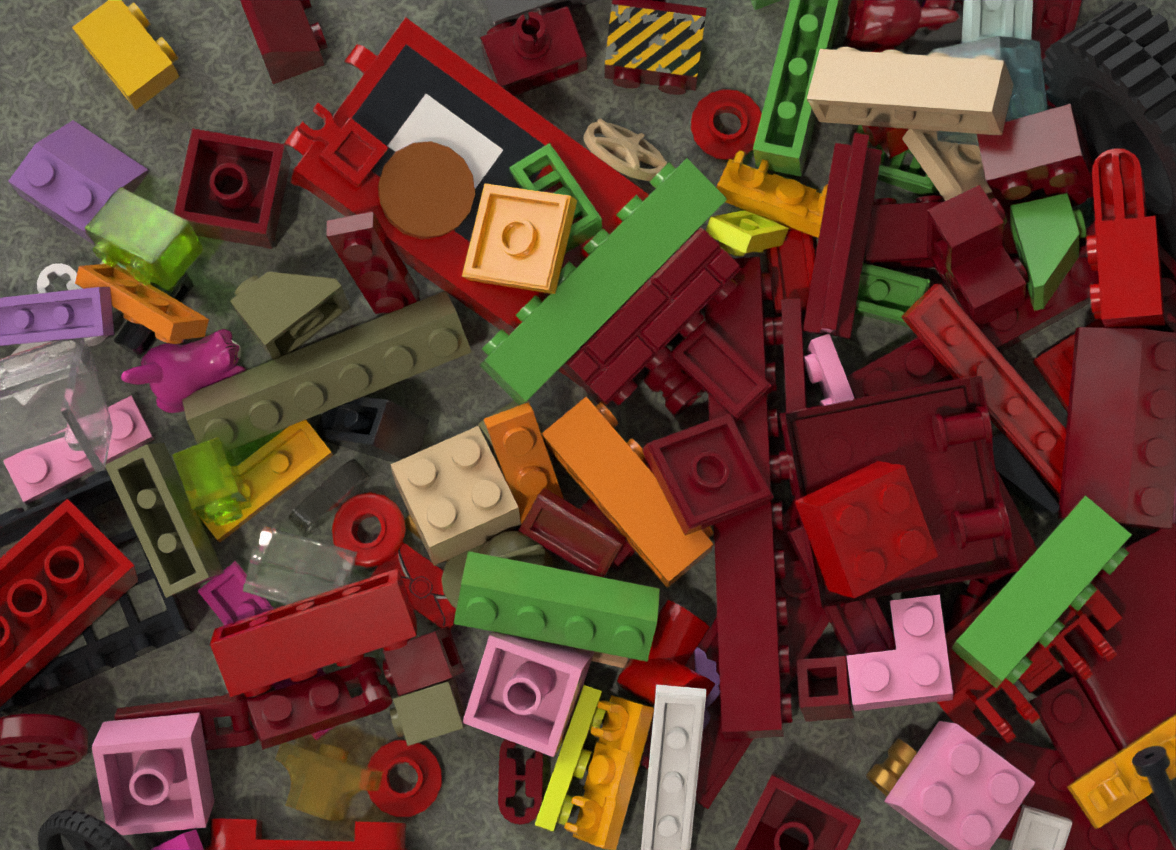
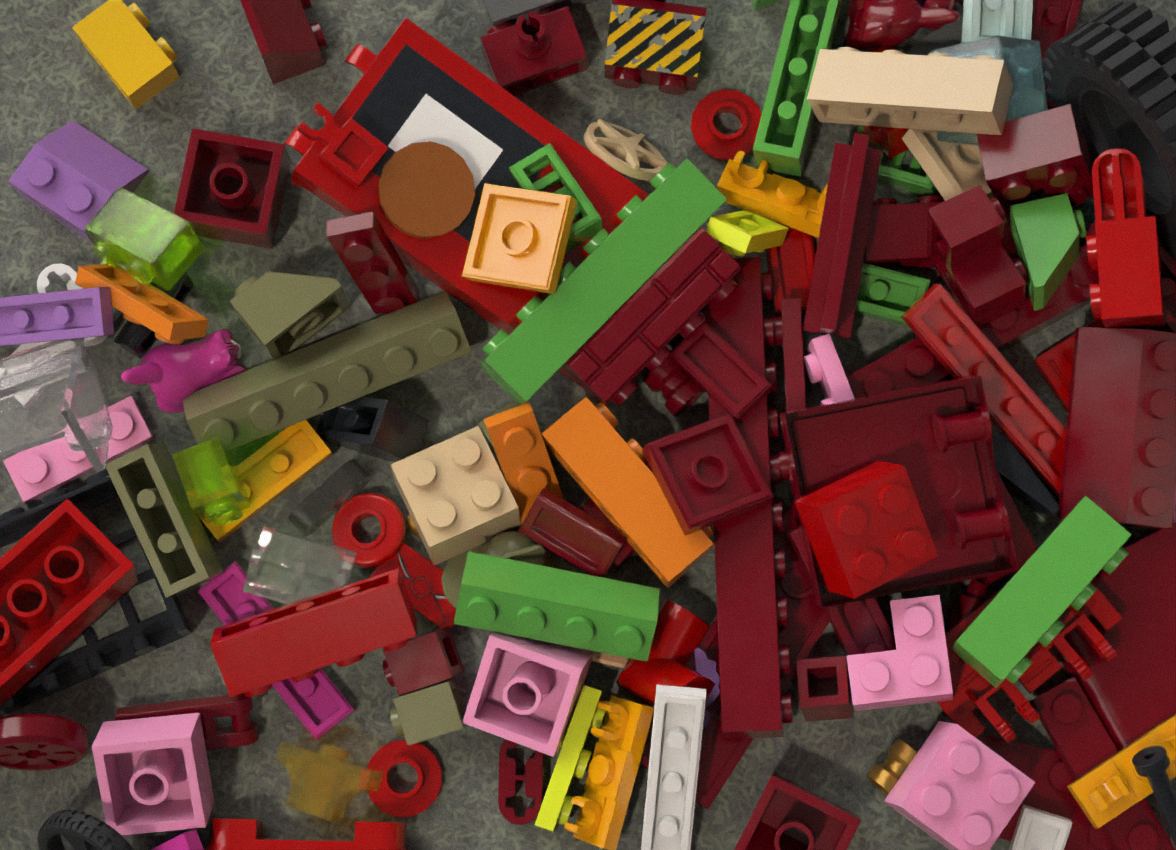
dark red plate [247,657,393,750] -> none

